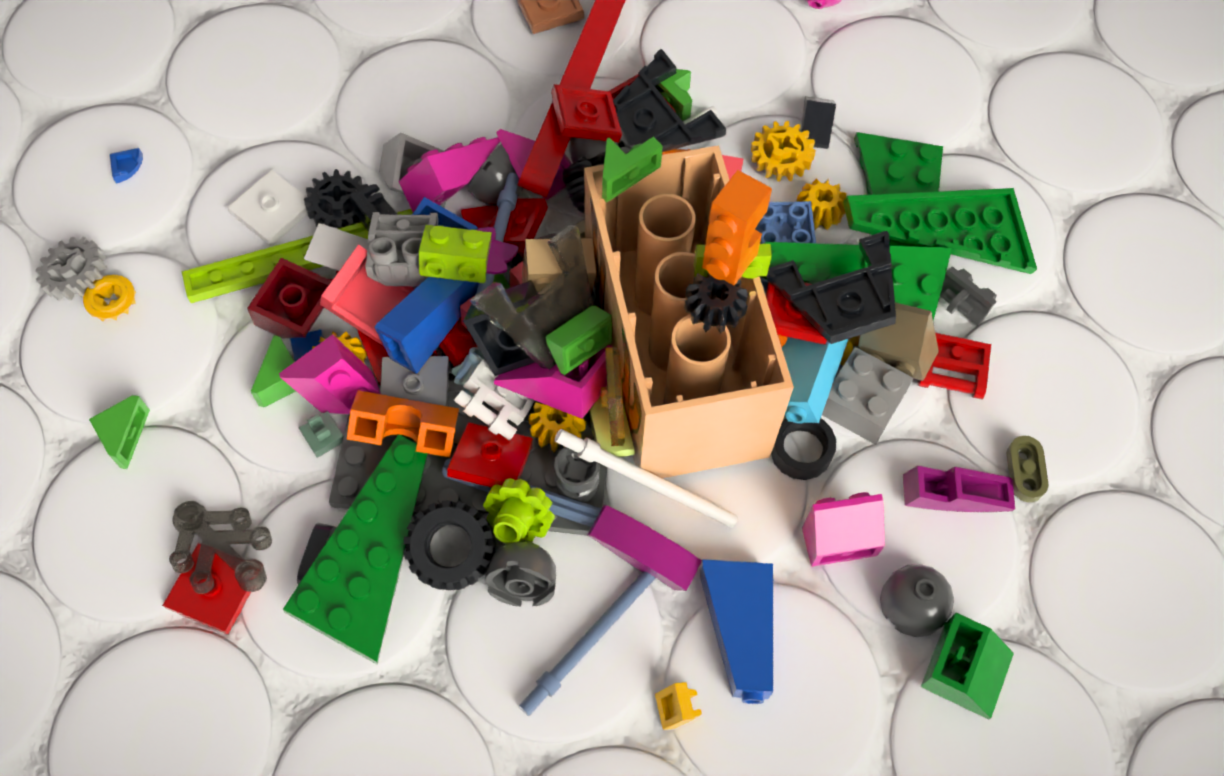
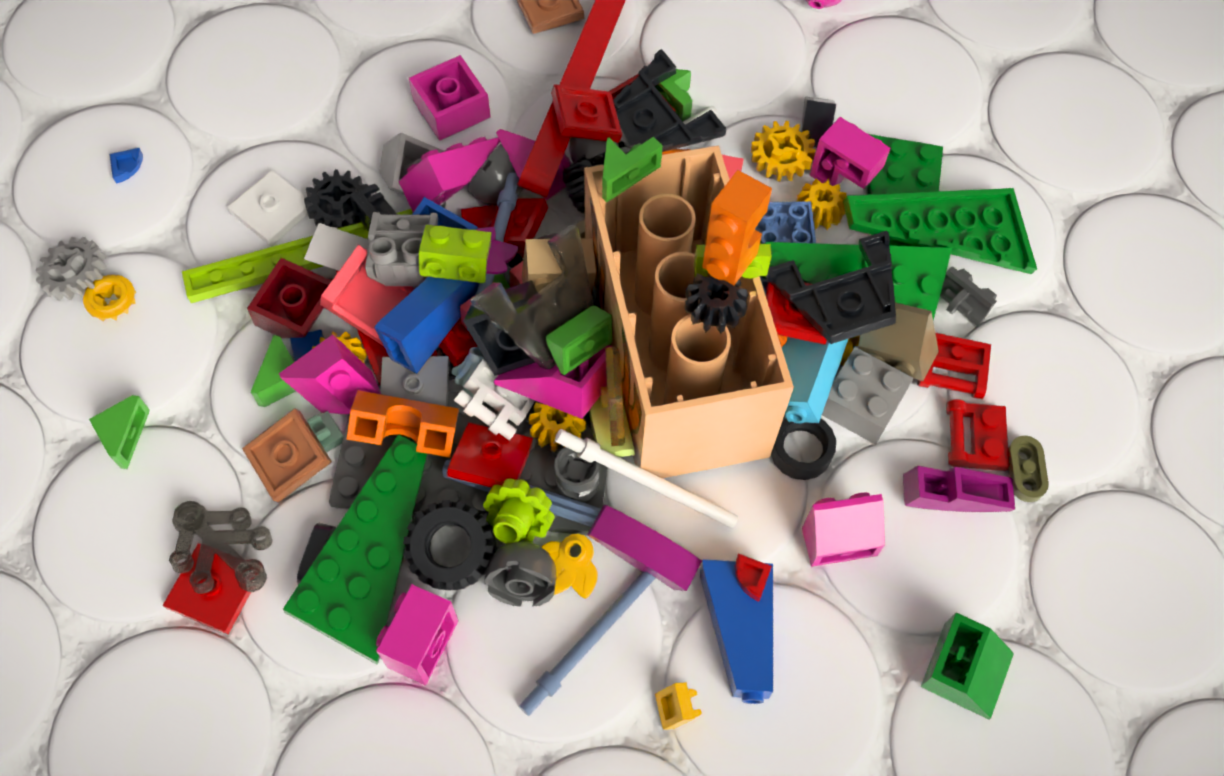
dark grey cylinder [880,564,954,637] -> none
none -> nougat plate [242,408,332,503]
none -> dark pink brick [376,584,458,686]
none -> dark pink brick [409,55,491,141]
none -> yellow plate [541,534,598,599]
none -> red tile [735,553,772,602]
none -> dark pink brick [809,117,890,189]
none -> red plate [946,399,1009,471]

